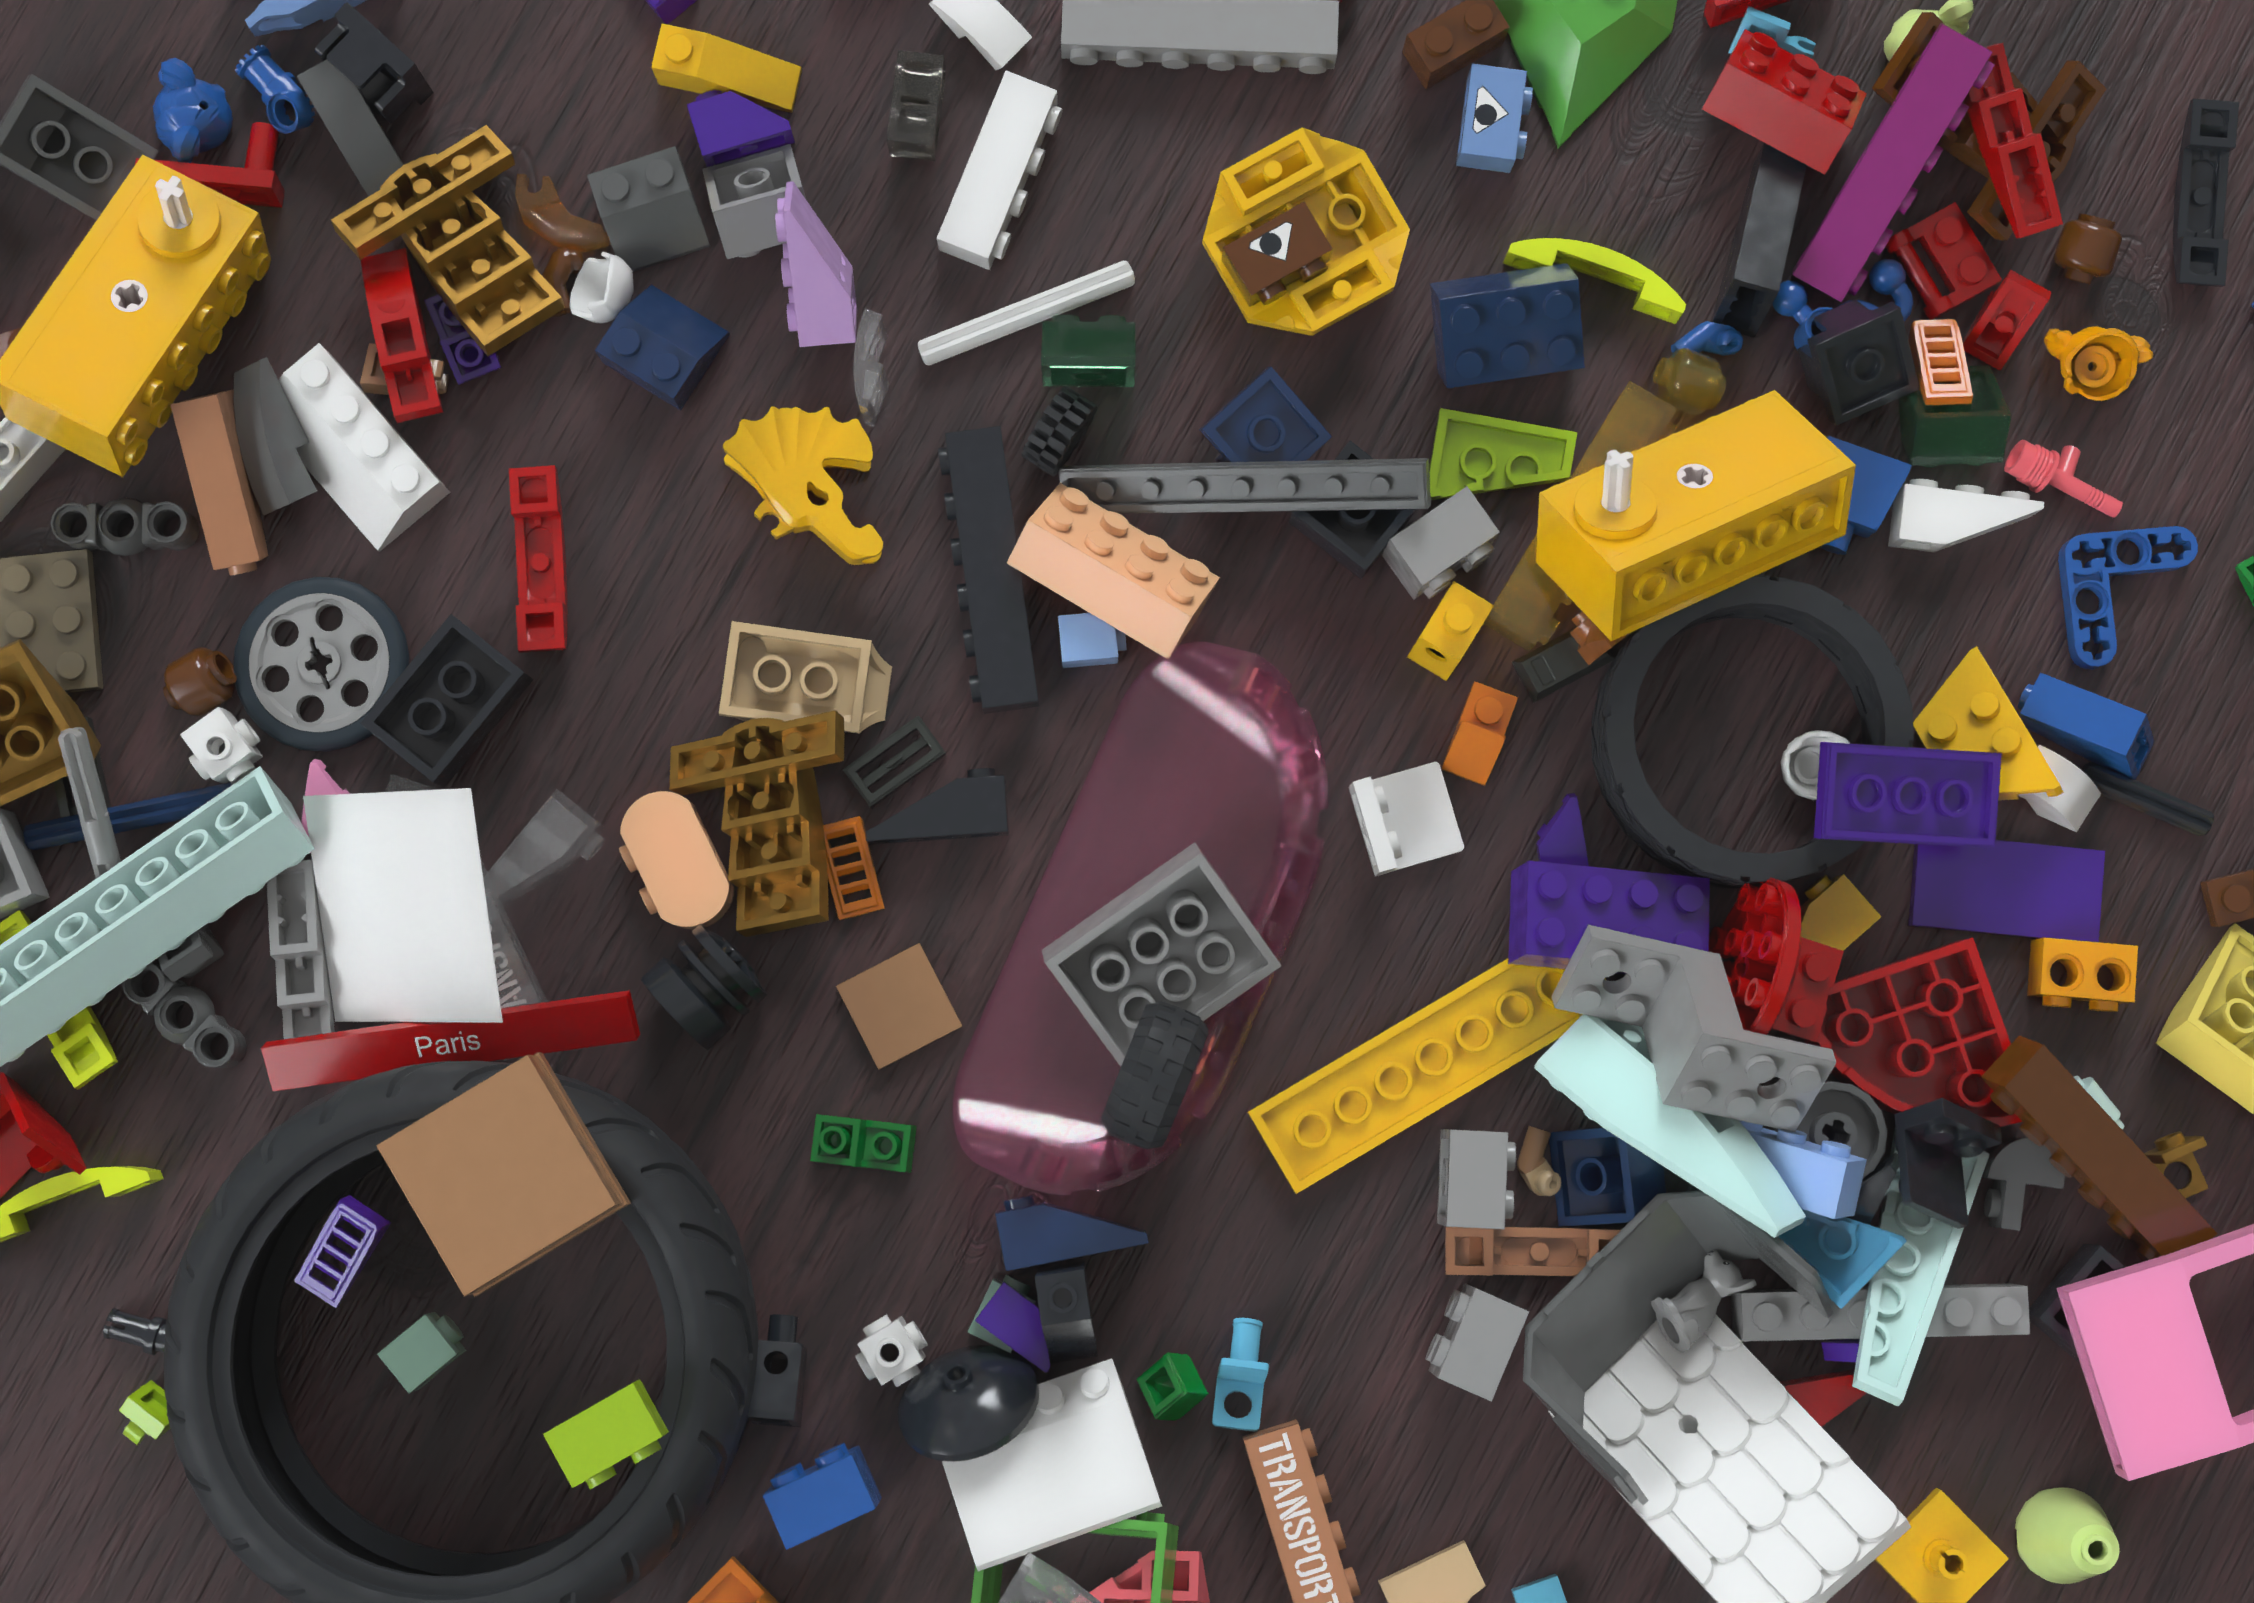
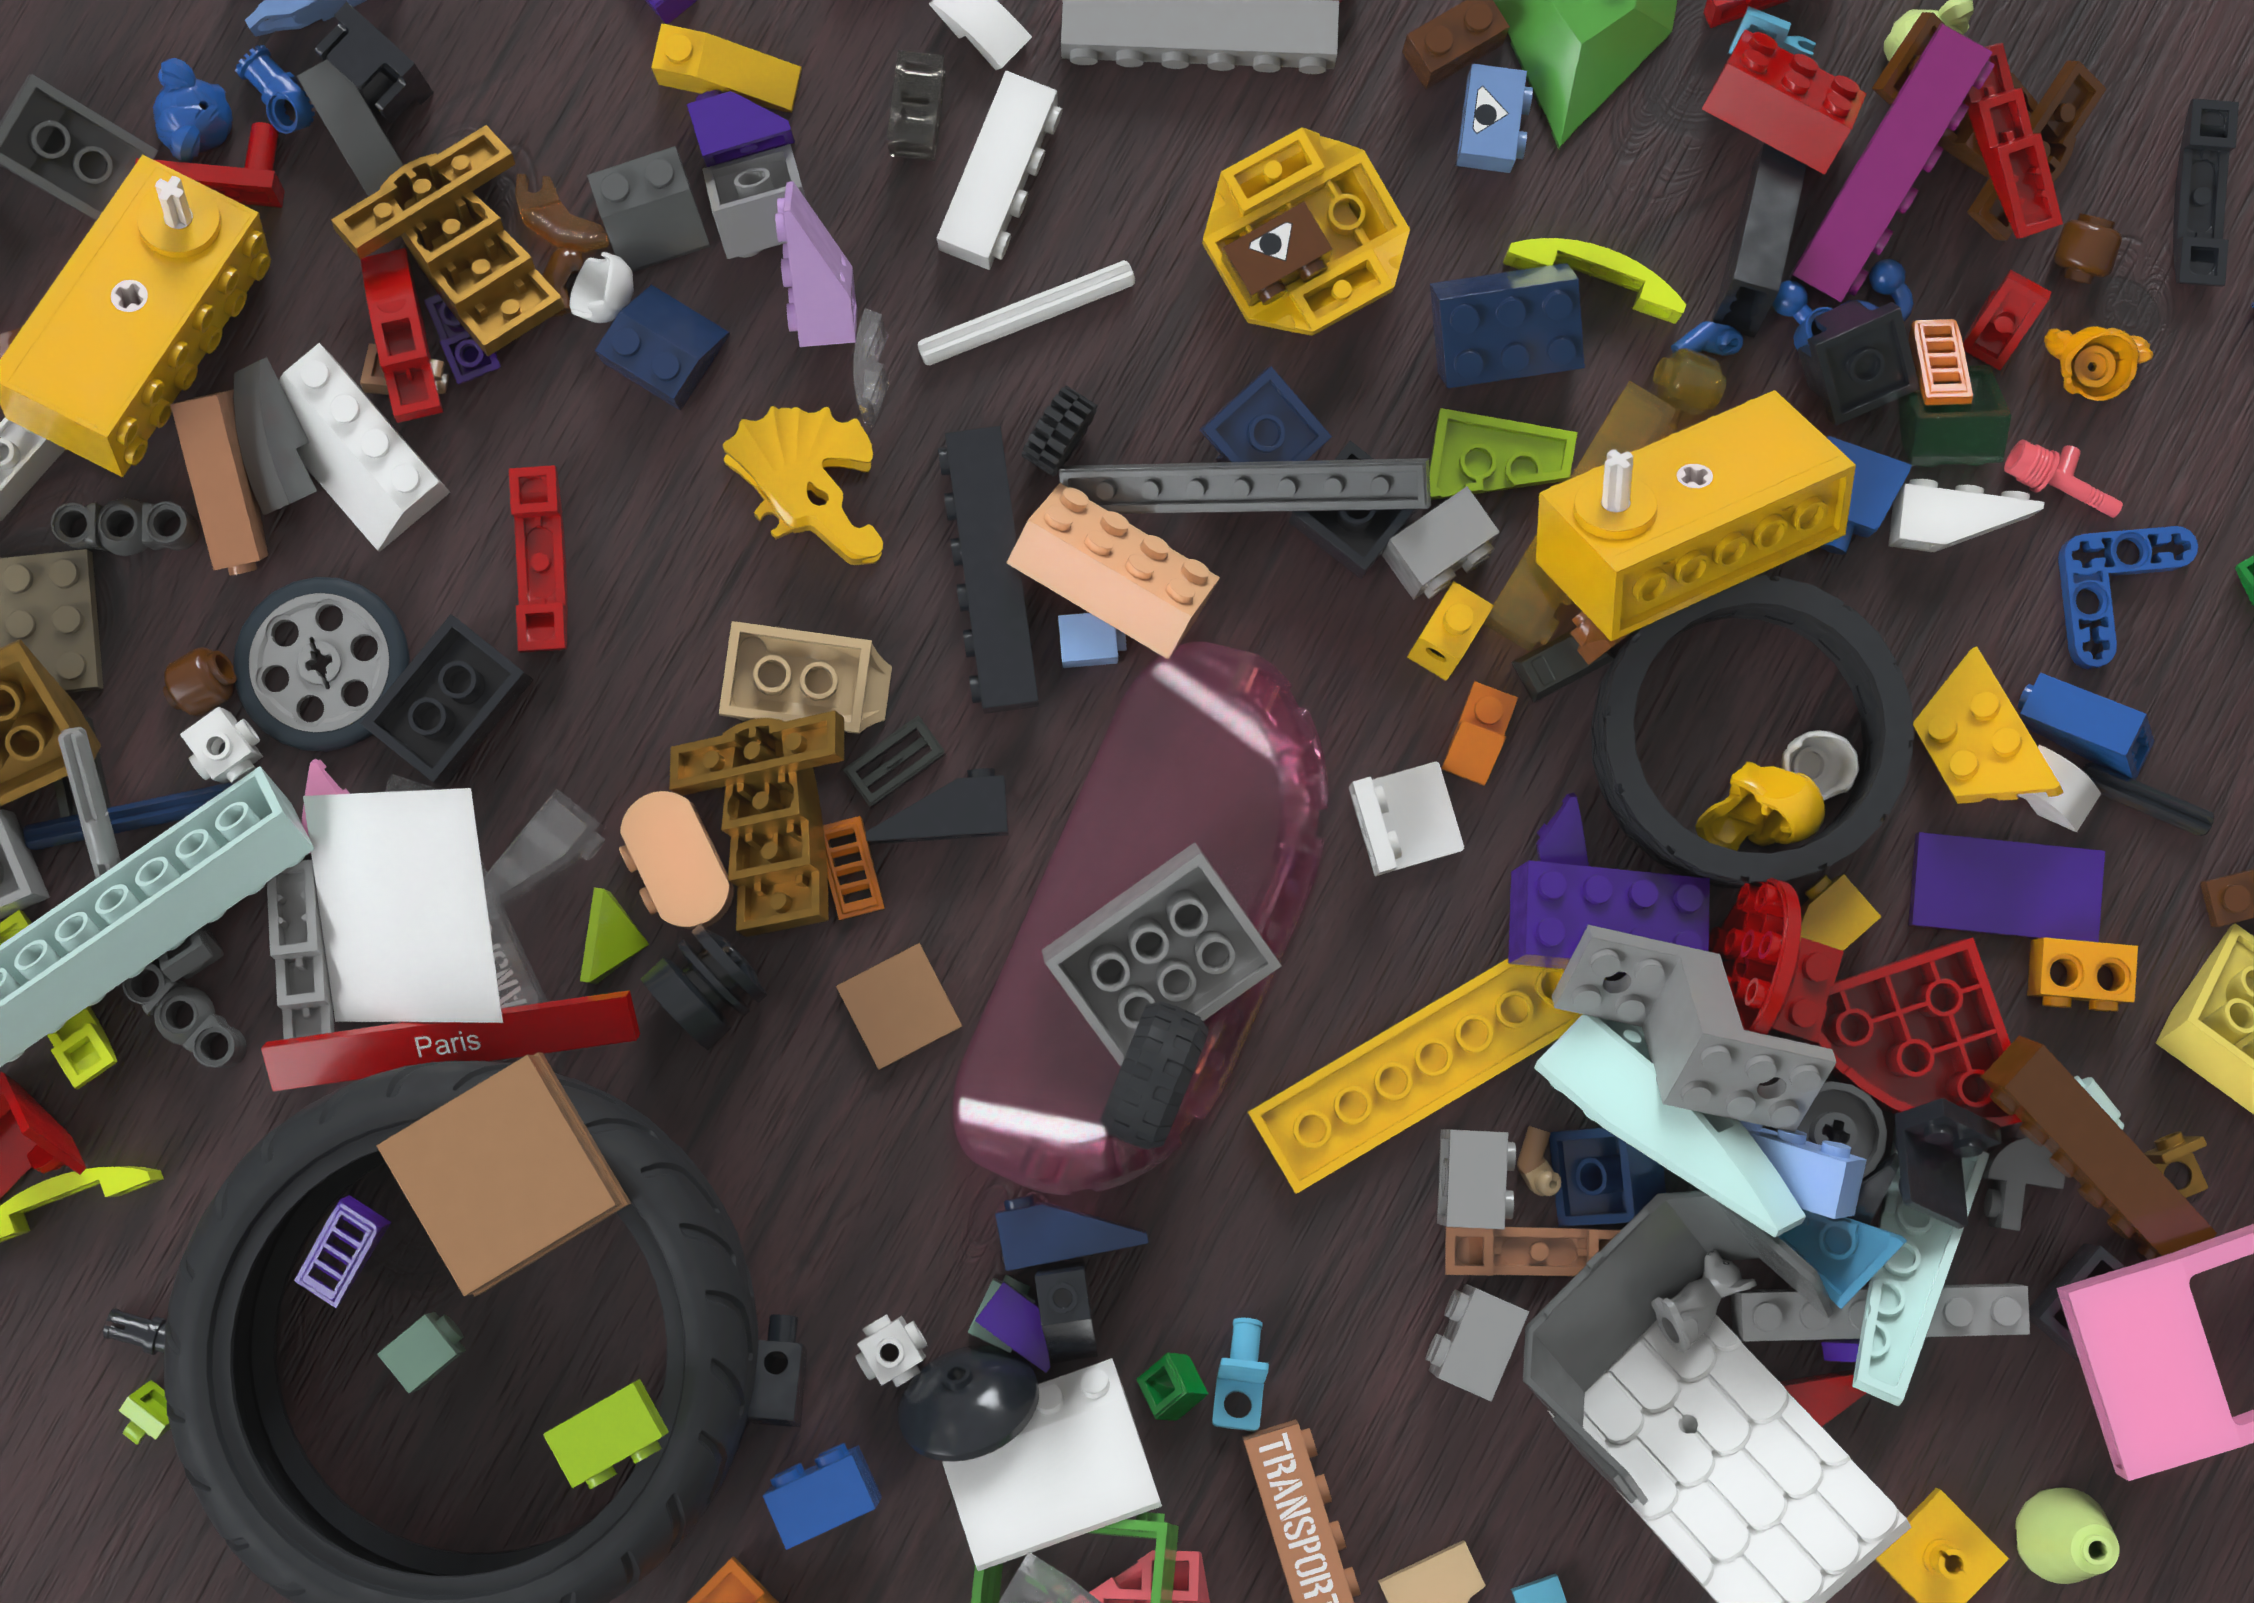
green slope [810,1114,917,1173] -> none
clear green slope [1041,315,1136,387] -> none
dark purple tile [1814,742,2002,848] -> none
red plate [1885,202,2002,320] -> none
none -> lime slope [580,887,649,984]
none -> yellow head [1695,761,1825,851]

